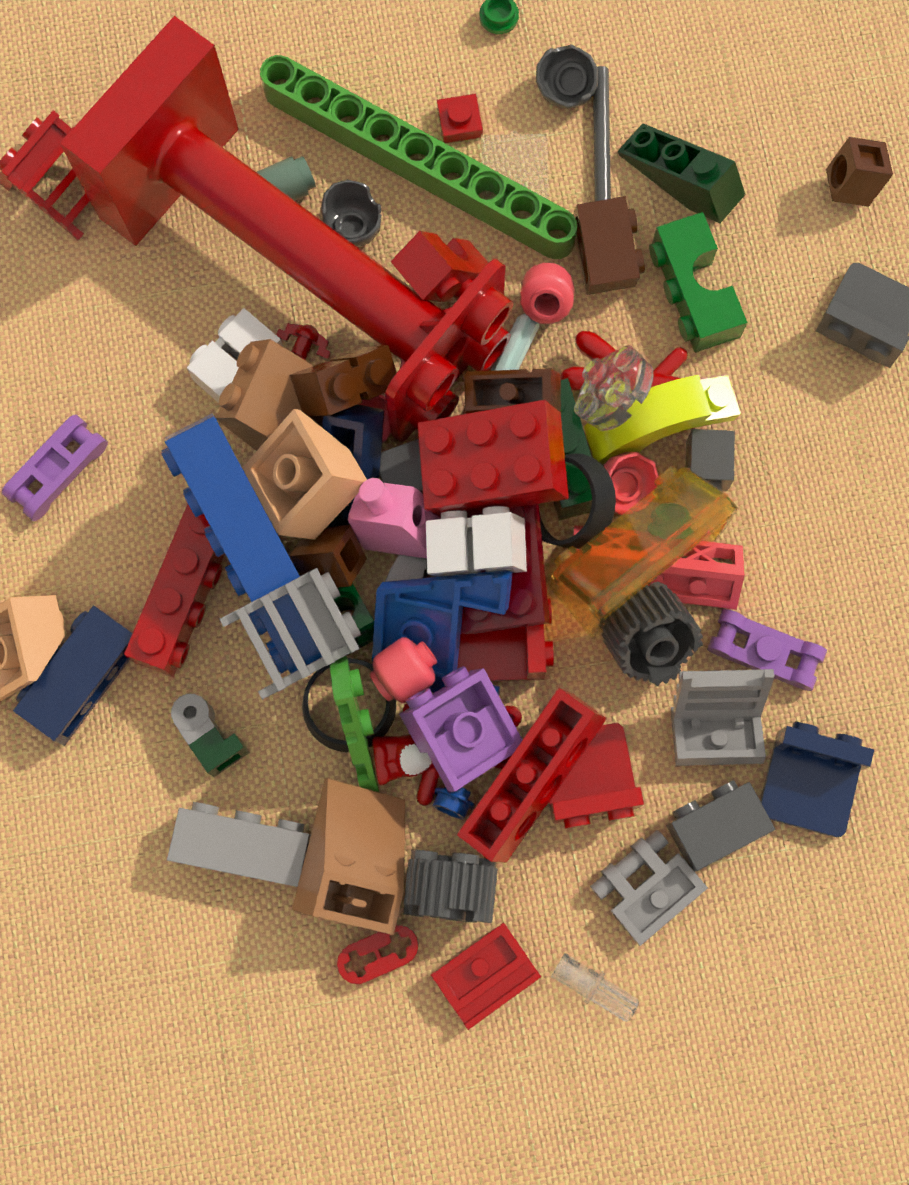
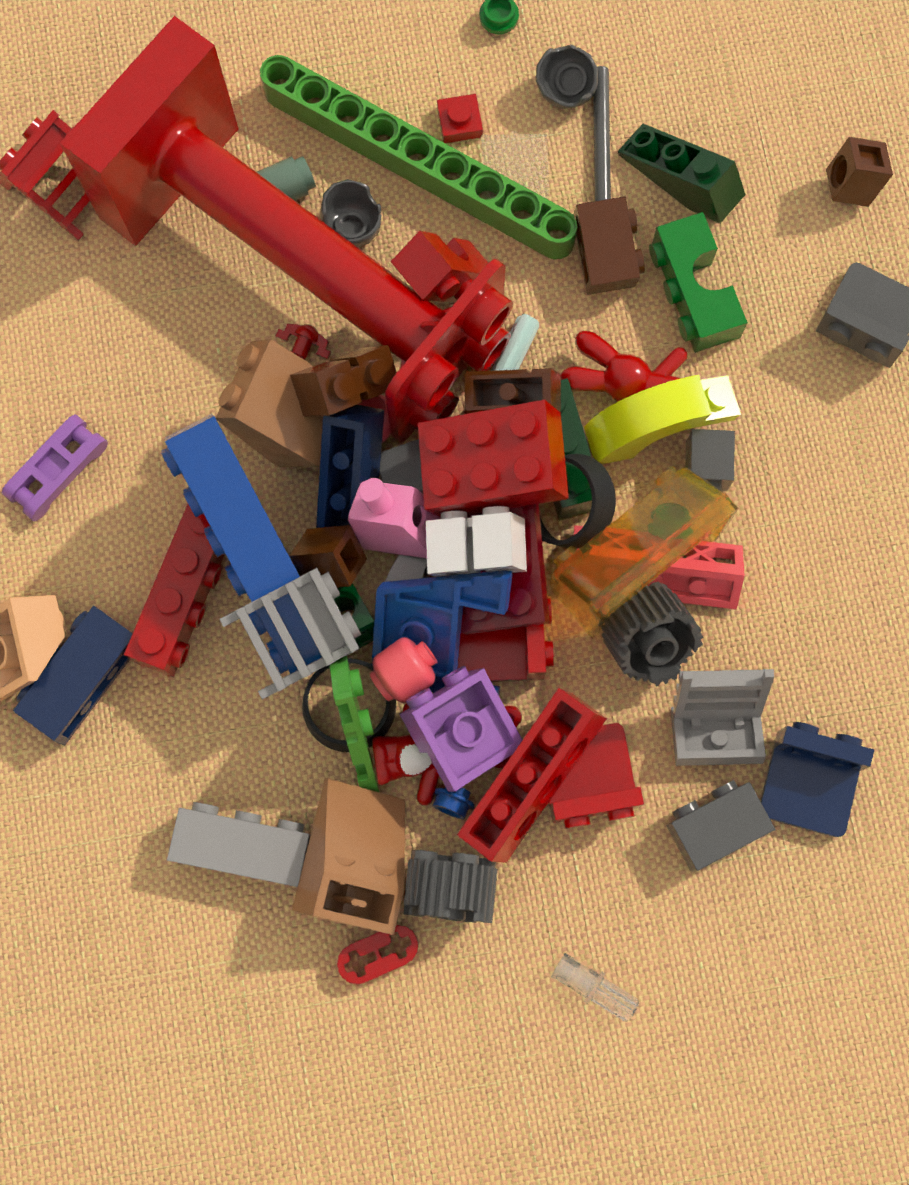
leg [171,694,250,777] -> none
white piece [187,308,283,403] -> none
light nougat slope [242,409,367,540] -> none
red plate [431,922,541,1030] -> none
coral head [520,263,574,324] -> none
clear plate [574,345,653,431] -> none
light grey plate [590,830,708,946] -> none
coral hair [603,452,660,516] -> none
medium lavender plate [707,609,827,691] -> none

